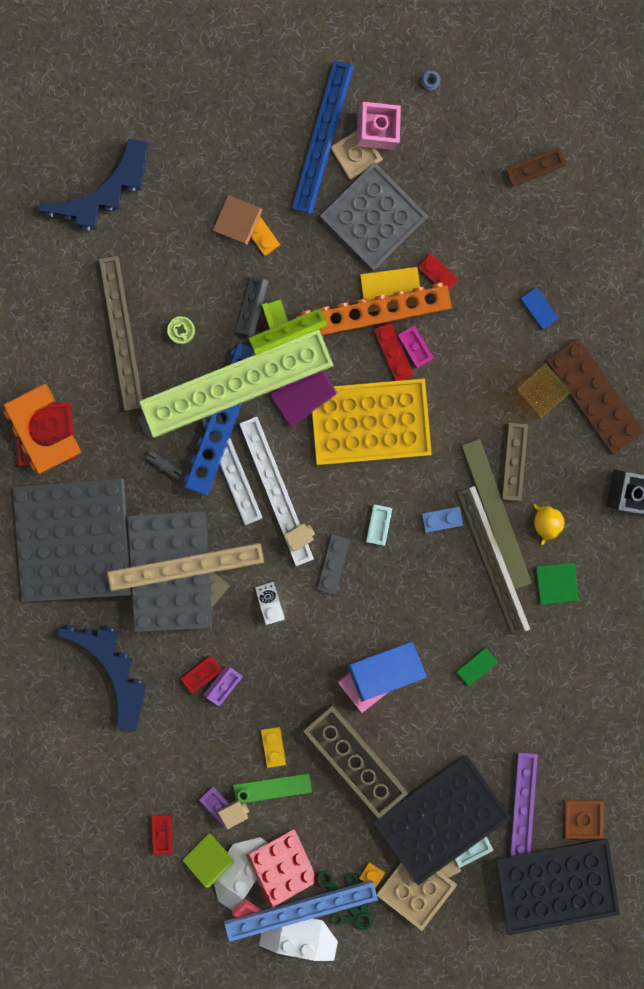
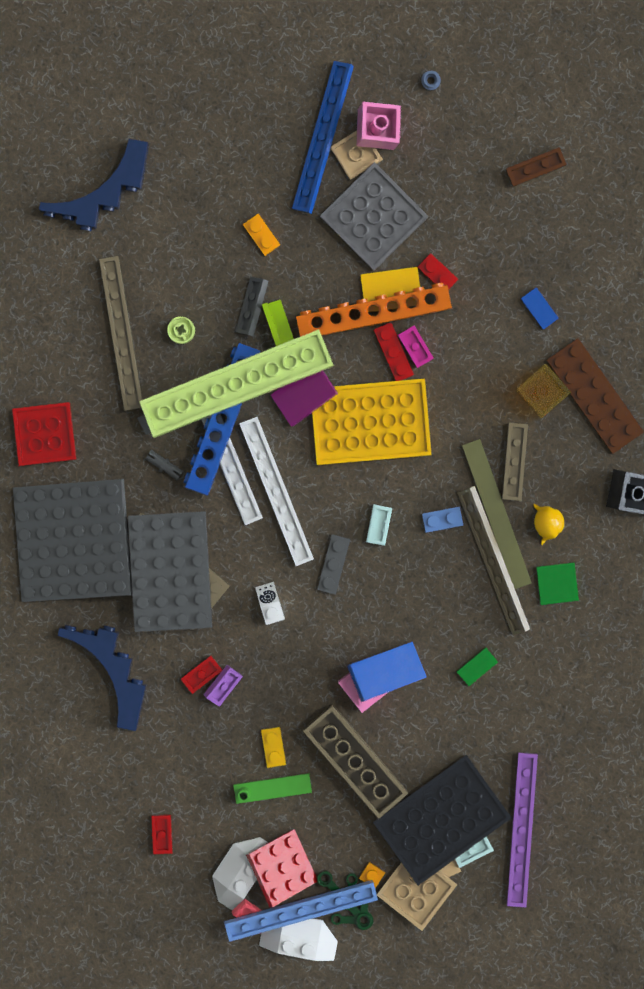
orange arch [3,384,82,474] -> none
tan tile [107,543,264,591] -> none
lime tile [183,833,235,888] -> none
medium lavender plate [199,786,230,828] -> none
nougat tile [213,195,263,245] -> none
tan brick [218,799,250,830] -> none
lime plate [249,308,327,355] -> none
tan brick [284,523,315,552] -> none
black plate [495,838,620,936] -> none
dark orange tile [565,800,604,839] -> none

